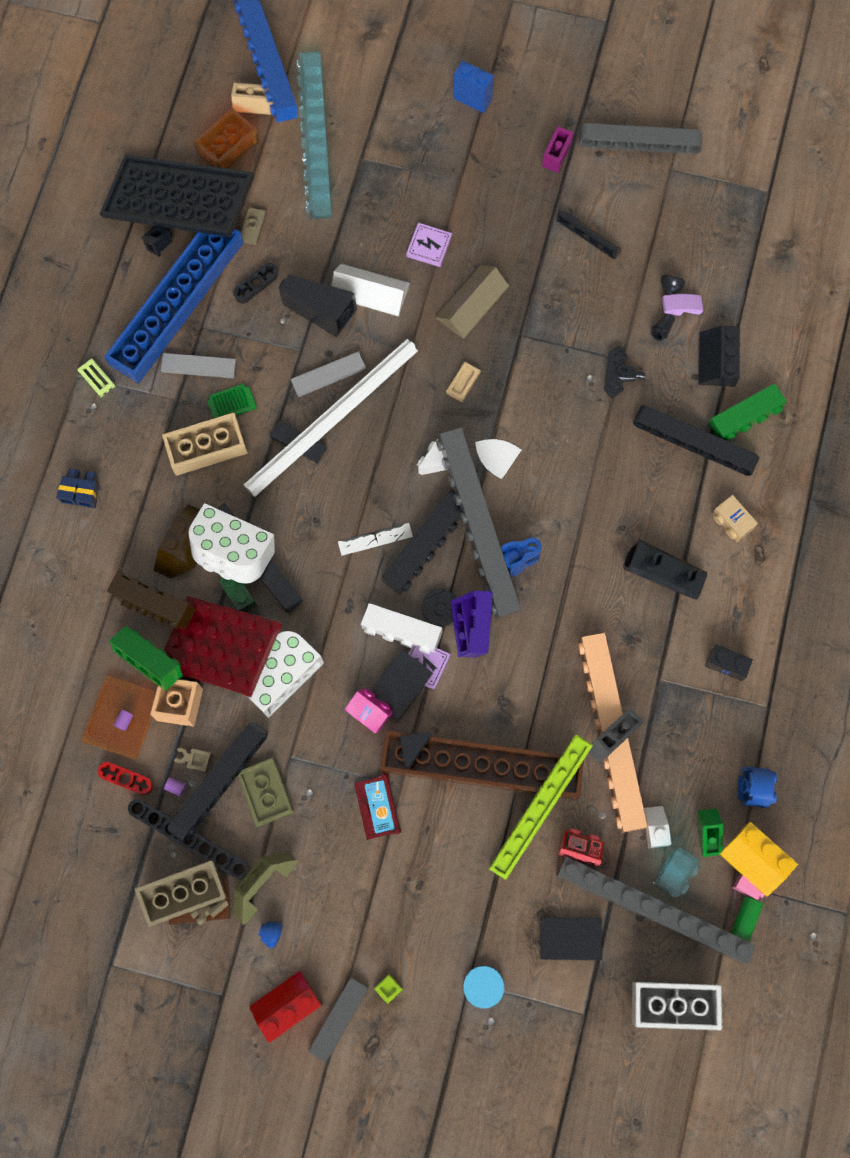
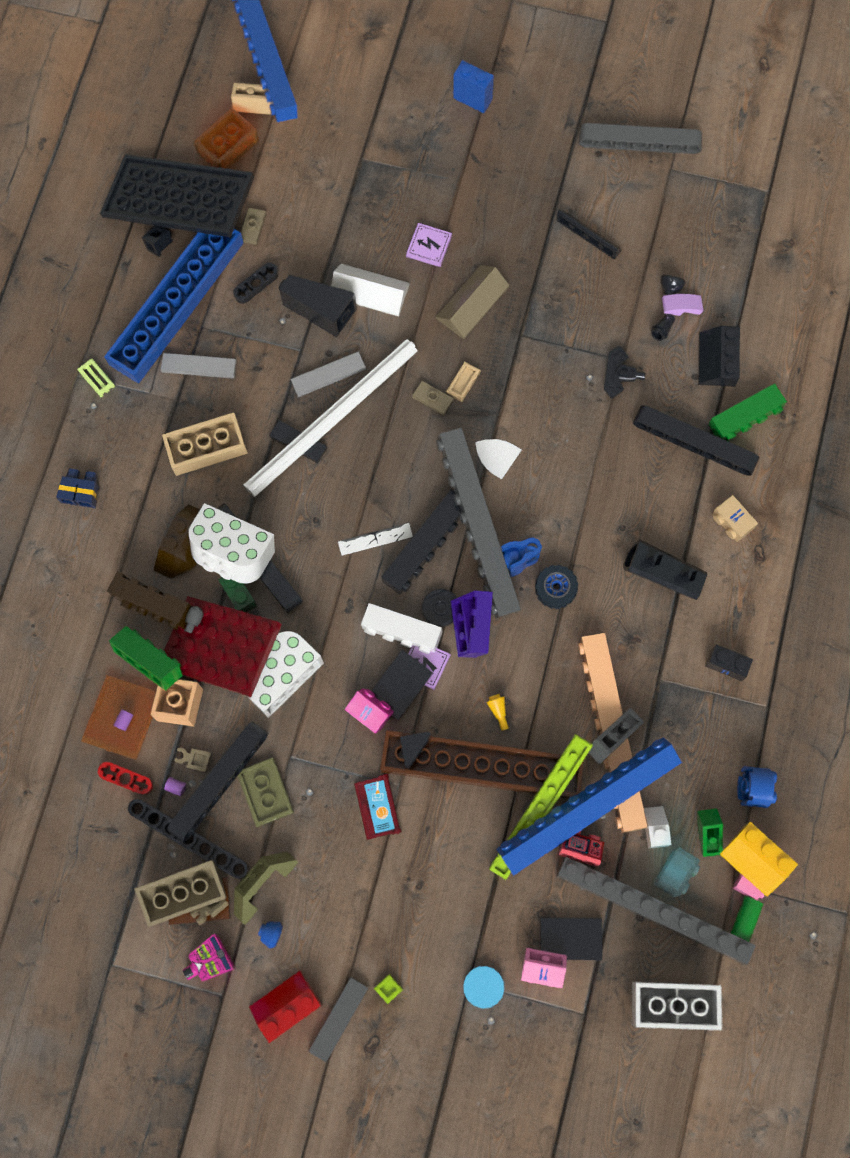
green window [207,383,257,419] -> none
clear light blue brick [296,51,332,219] -> none
white slope [417,439,447,475] -> none
magenta brick [542,126,574,173] -> none
none -> torso [183,934,236,981]
none -> dark grey cylinder [185,606,203,633]
none -> dark tan plate [412,381,454,415]
none -> yellow cone [486,694,509,731]
none -> blue brick [496,737,682,876]
none -> bright pink brick [521,948,567,988]
none -> black wheel [535,565,578,609]

